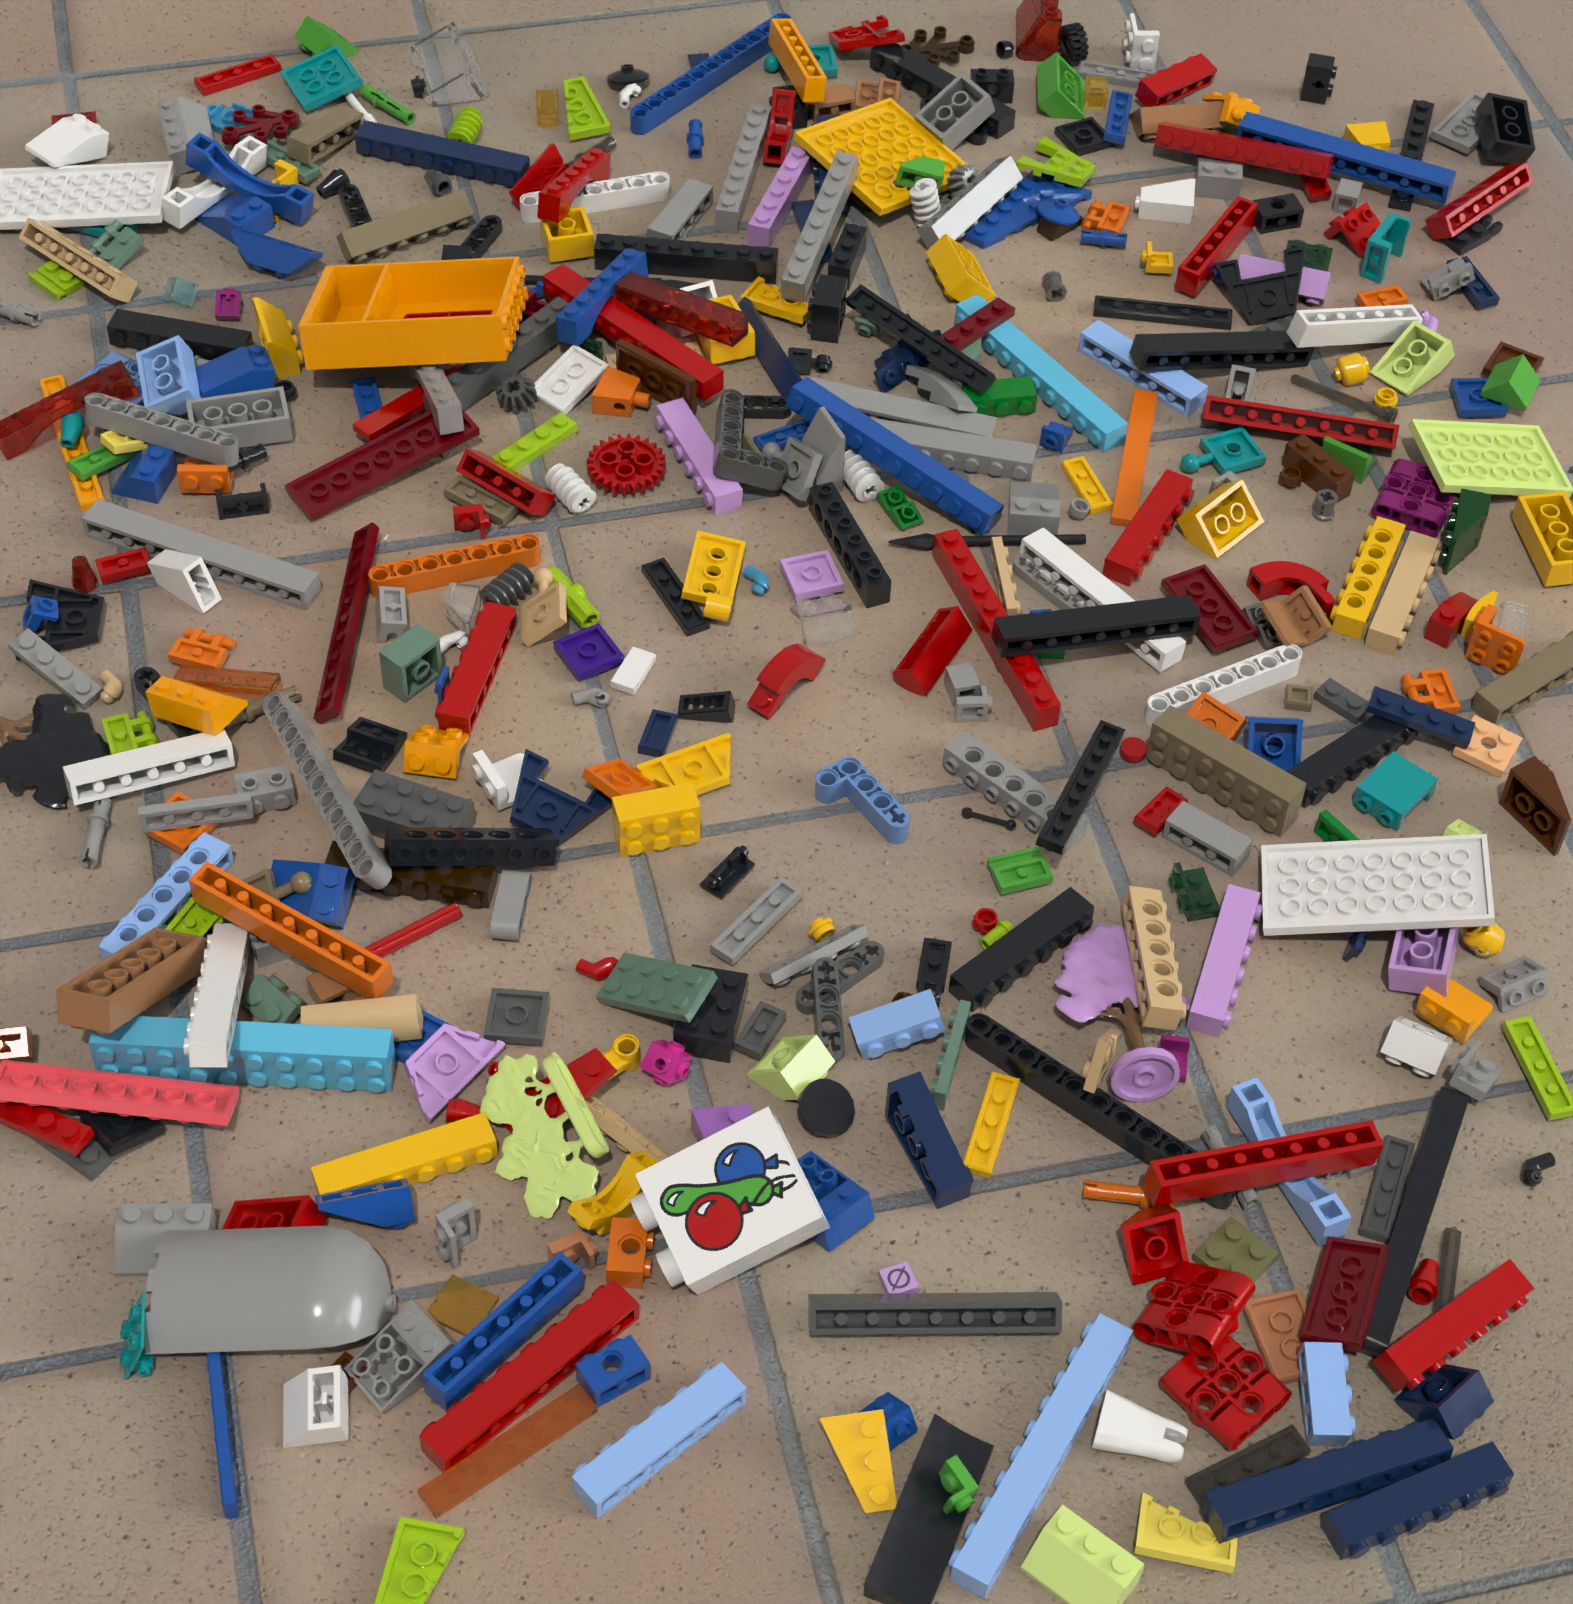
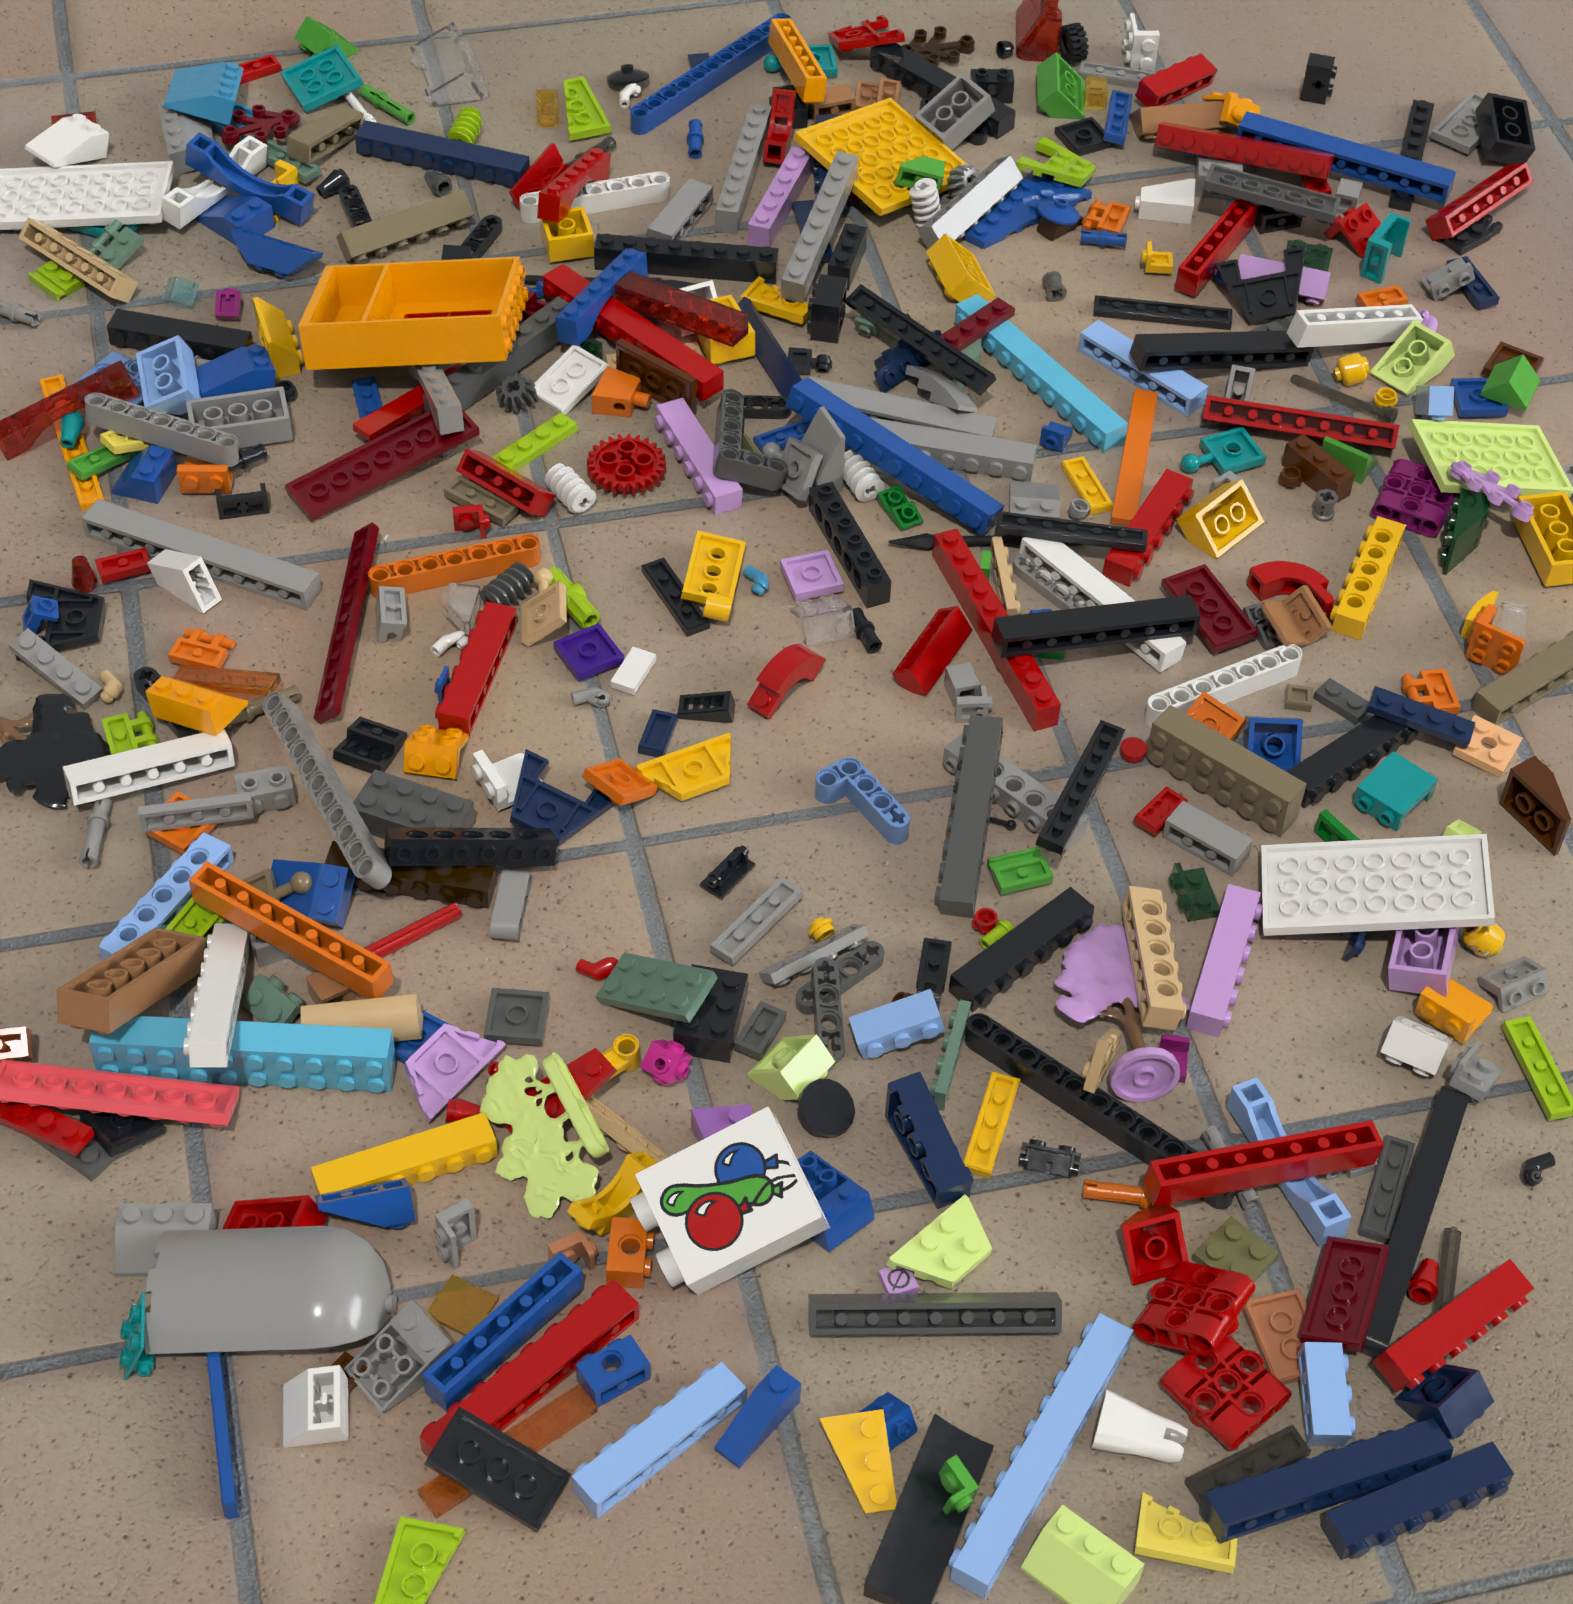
sand green brick [379,624,443,703] -> none
black plate [411,75,428,97] -> none
yellow brick [612,782,701,857] -> none
green brick [961,376,1037,417] -> none
yellow torso [1343,121,1390,152] -> none
tan brick [1364,531,1441,655] -> none
red slope [1424,591,1479,649] -> none
none -> dark azure slope [164,62,244,125]
none -> black tile [424,1406,571,1532]
none -> blue slope [714,1365,801,1469]
none -> black pin [848,607,882,653]
none -> yellowish green wing [887,1194,992,1289]
none -> dark grey brick [935,715,1004,917]
none -> bright green tile [980,550,992,581]
none -> black tile [995,511,1148,552]
none -> black hinge [1018,1139,1082,1178]
none -> dark grey plate [1202,164,1341,223]
none -> light blue brick [1415,385,1454,420]
none -> lavender plant [1449,460,1534,522]

